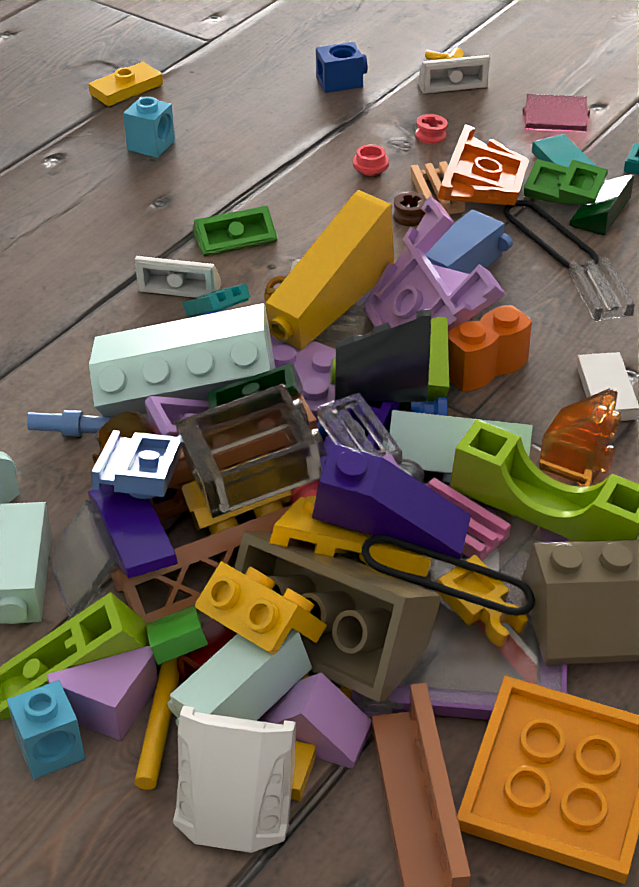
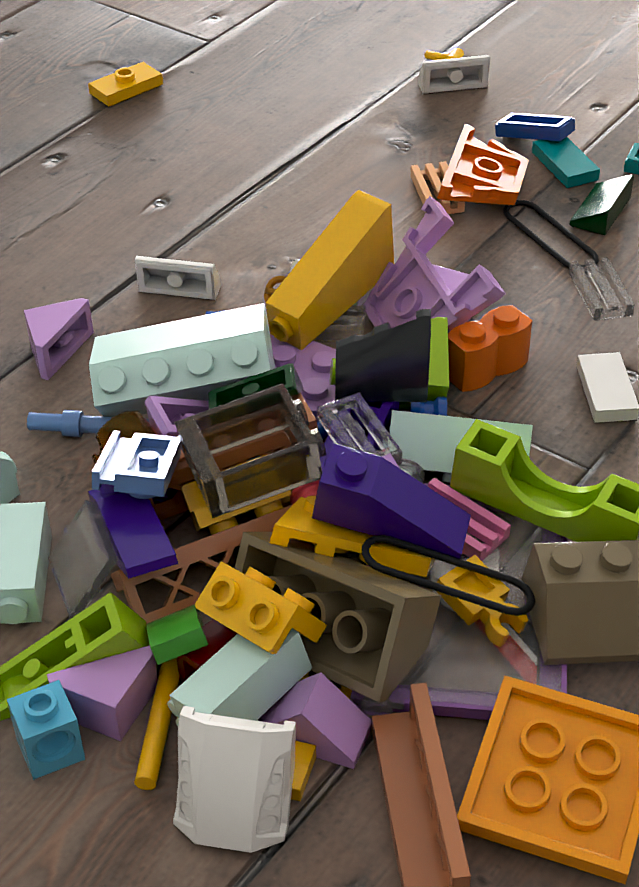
medium azure brick [123,97,175,158] -> none
teal tile [182,284,251,317] -> none
bright green slope [193,205,278,256] -> none
blue brick [316,42,368,93] -> none
coral plate [353,144,389,177] -> none
reddish brown bush [393,192,427,226] -> none
coral bush [415,114,448,144] -> none
medium blue brick [426,209,513,274] -> none
clear pink piece [522,94,590,132] -> none
bright green slope [524,159,608,204] -> none
clear orange slope [539,388,621,486] -> none
none -> lavender slope [24,298,94,380]
none -> blue tile [495,113,575,141]

